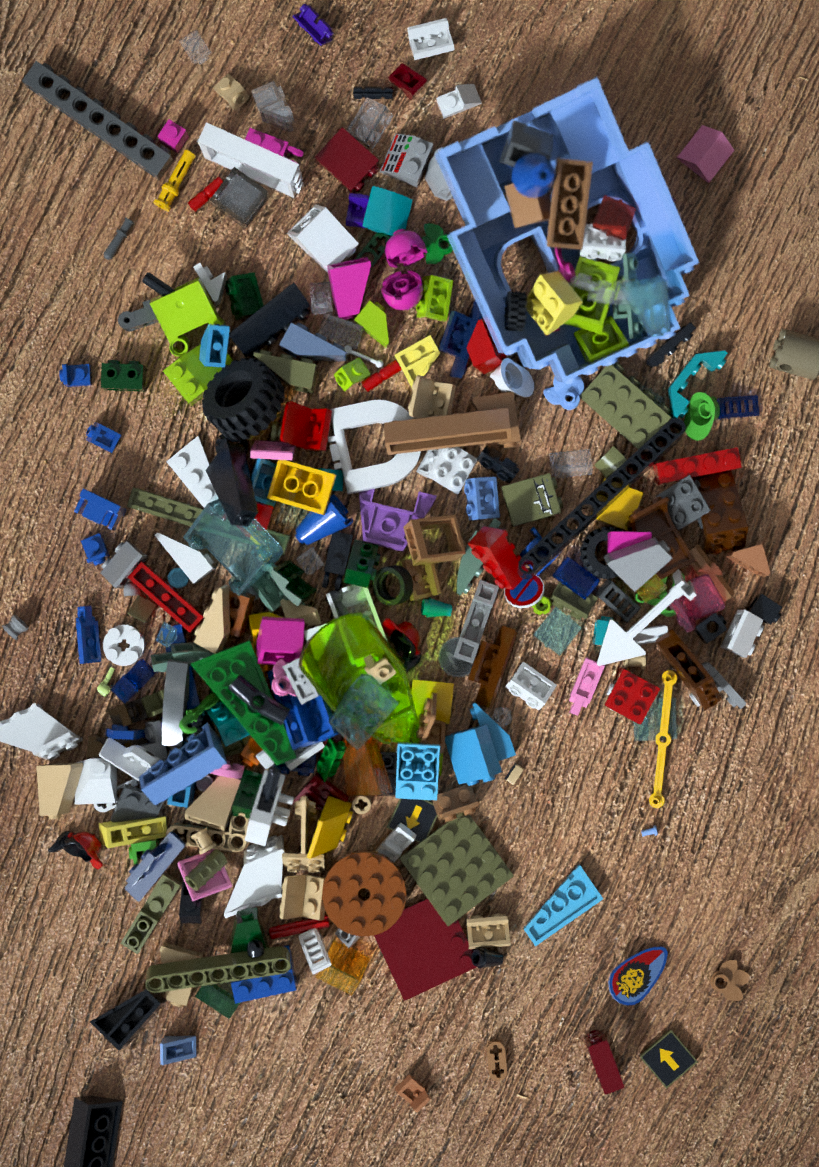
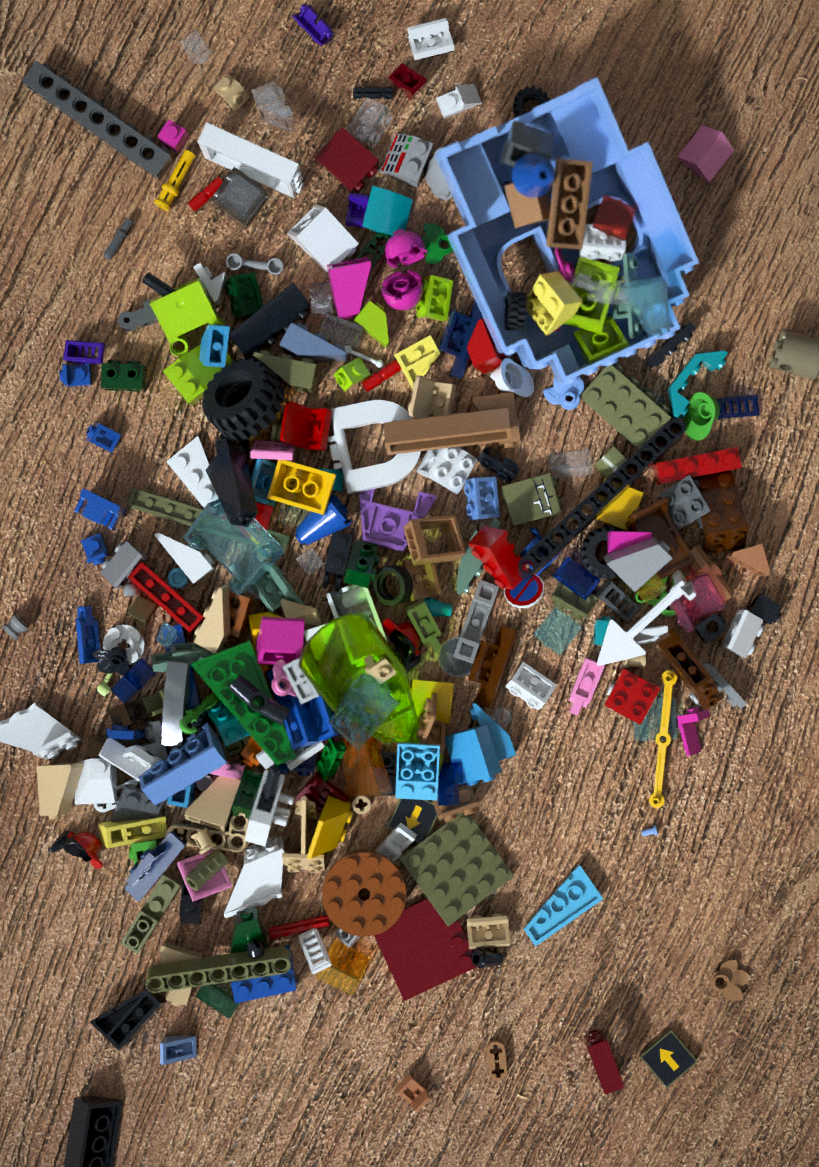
dark pink hinge [245,128,304,163] -> none
dark green slope [271,560,317,607] -> none
tan bracket [280,874,325,920] -> none
tan piece [504,763,524,785] -> none
lime plate [532,595,552,615] -> none
shield [608,947,668,1005] -> none
none -> dark purple slope [63,340,105,364]
none -> black plate [92,647,130,675]
none -> light grey bar [226,253,284,275]
none -> olive hinge [405,599,442,652]
none -> clear blue slope [438,762,463,806]
none -> black tyre [513,86,550,118]
none -> dark pink bracket [677,707,710,756]

